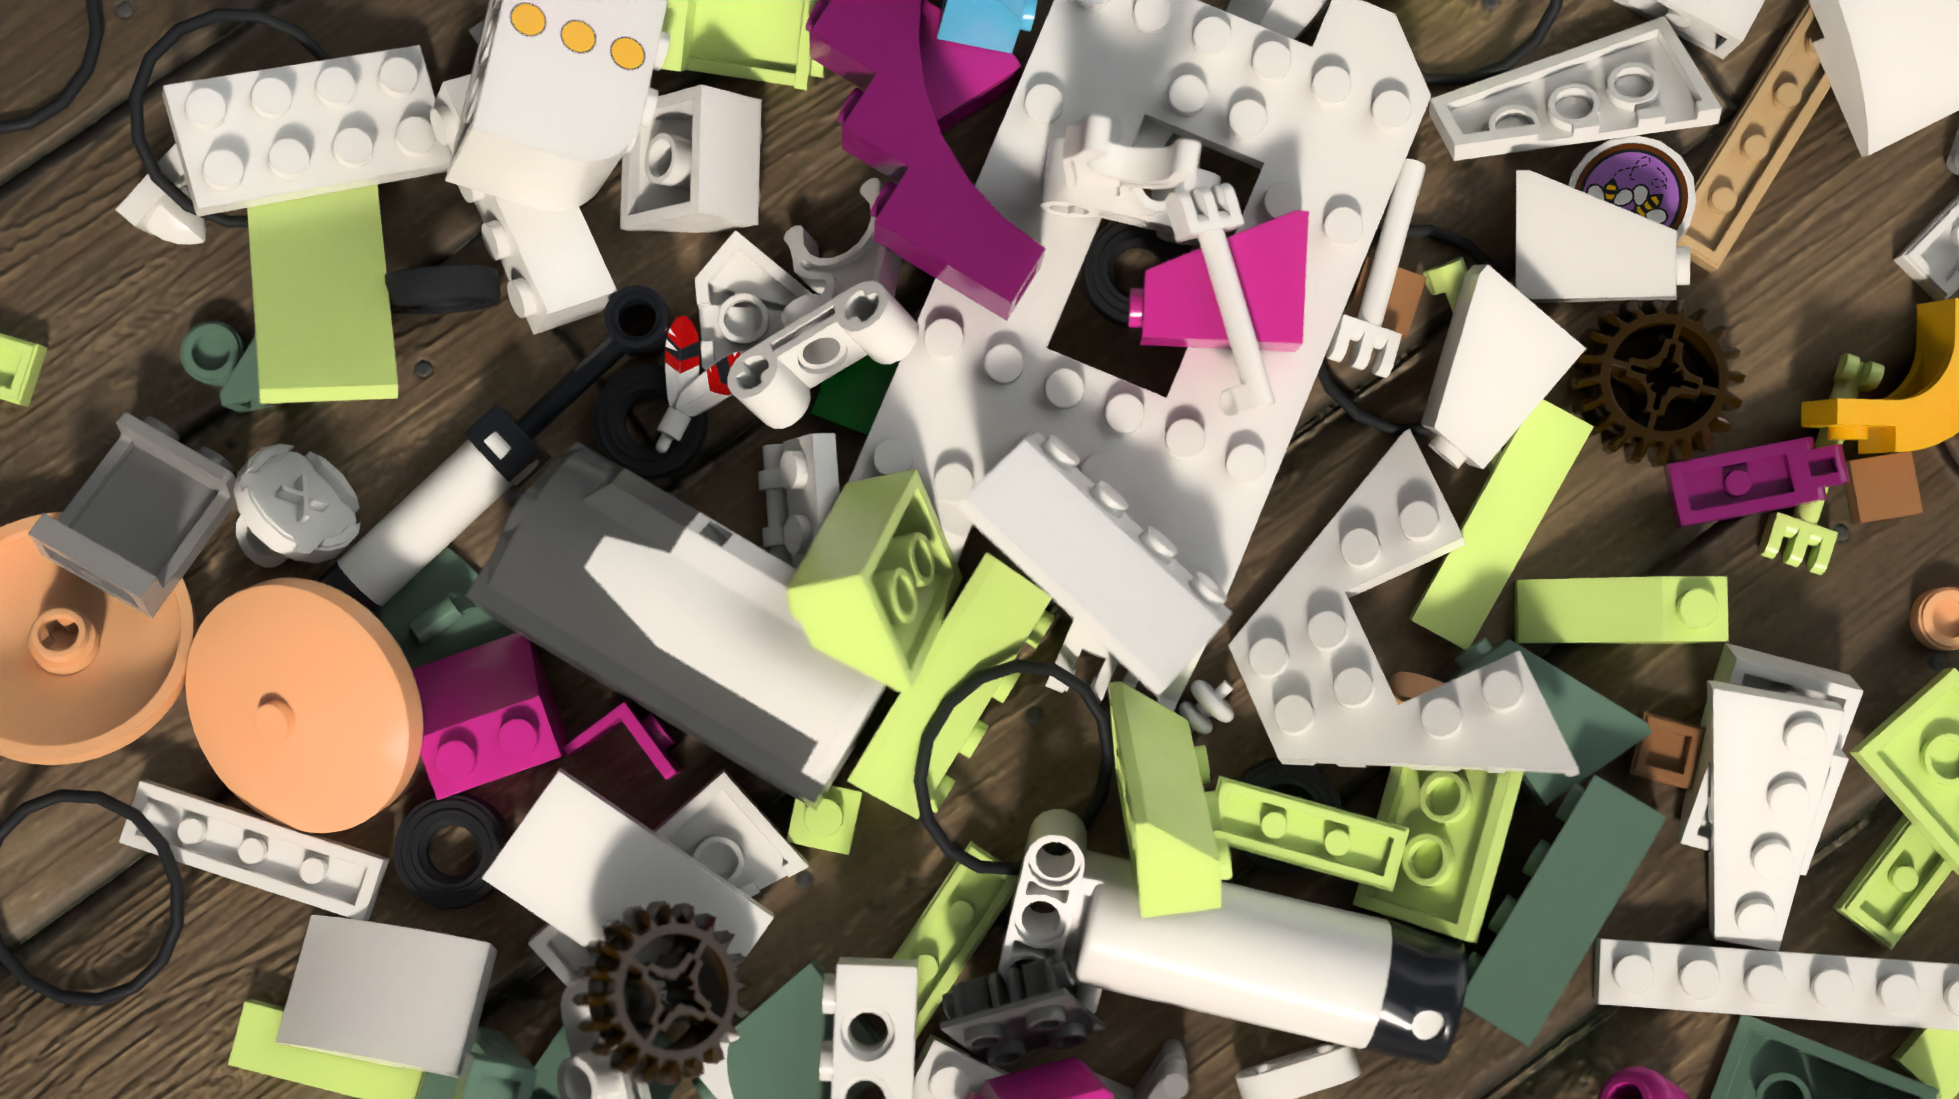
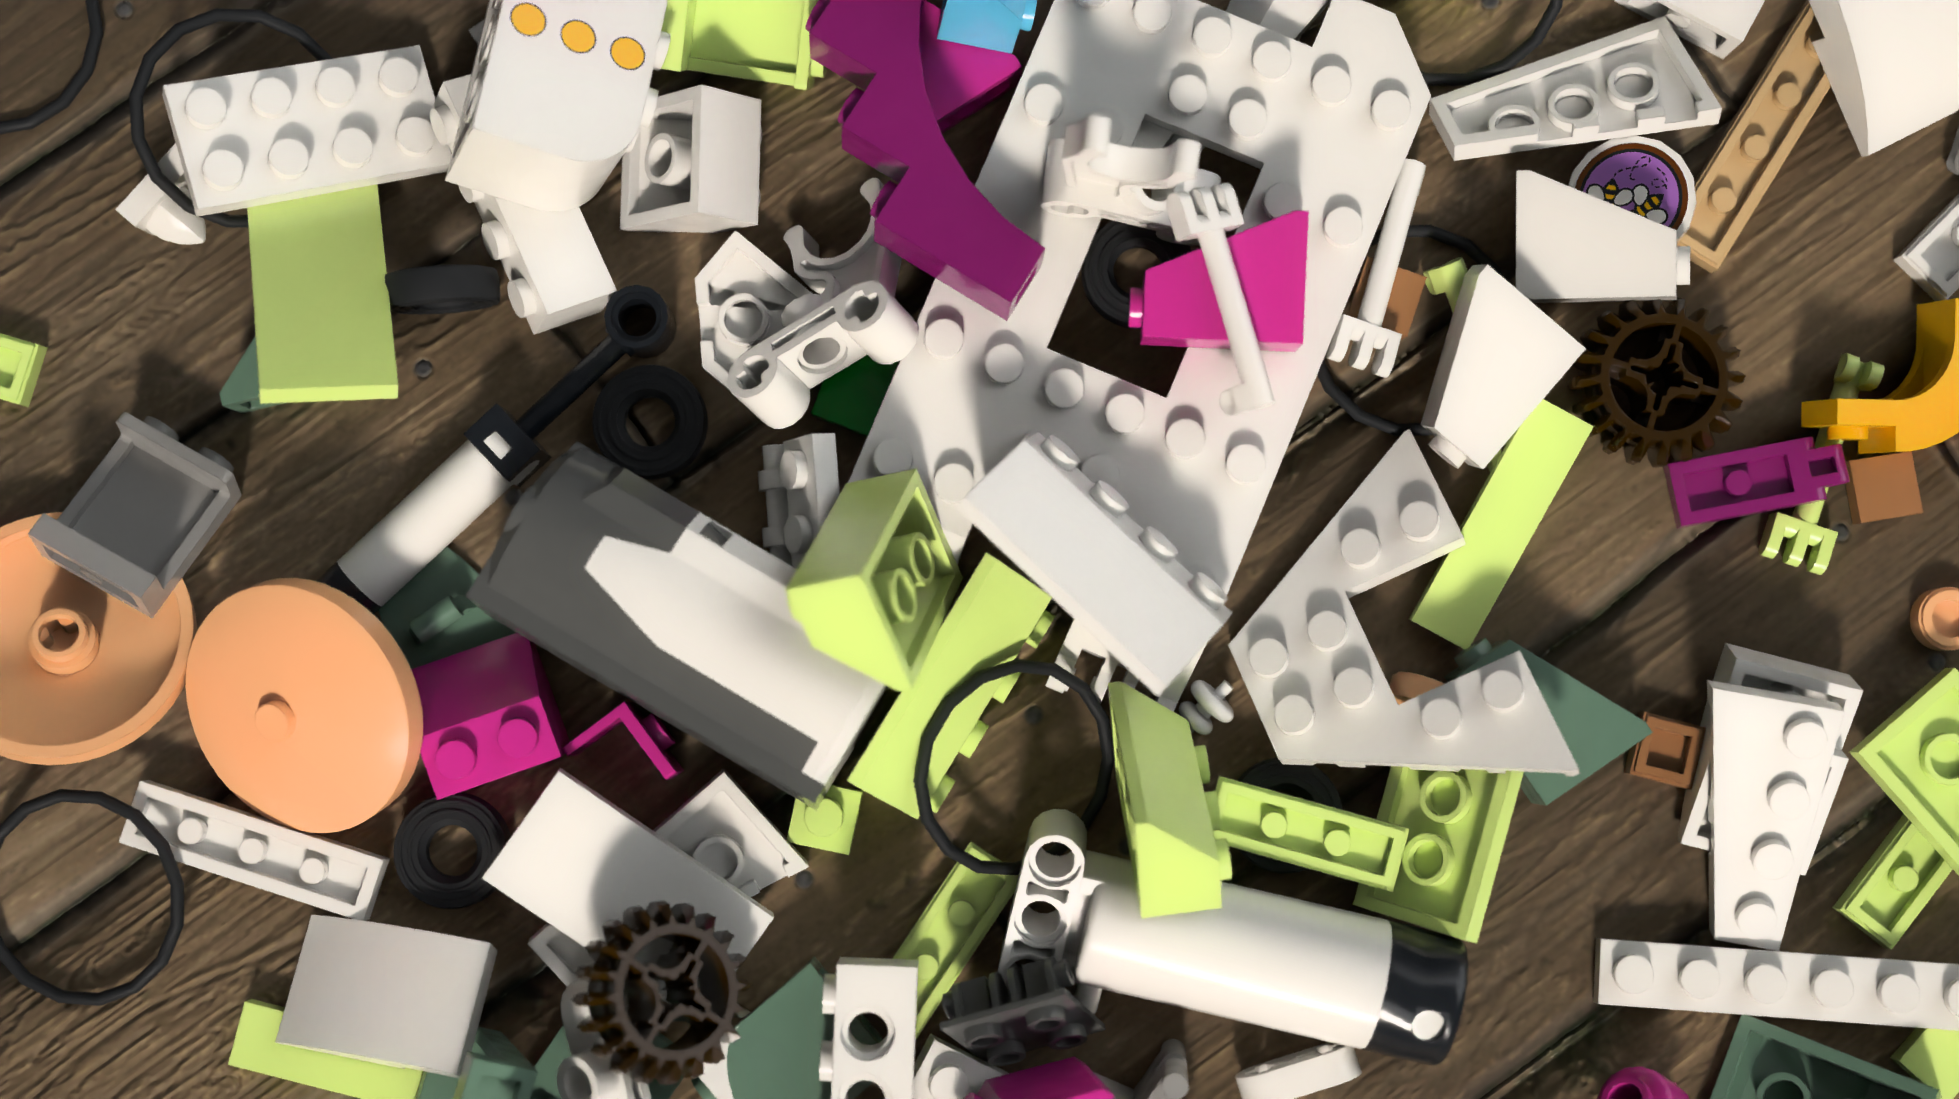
sand green tile [180,321,249,386] -> none
white tile [234,443,360,568] -> none
piece [656,315,747,453] -> none
sand green slope [1464,775,1667,1048] -> none
yellowish green slope [1514,576,1729,644] -> none

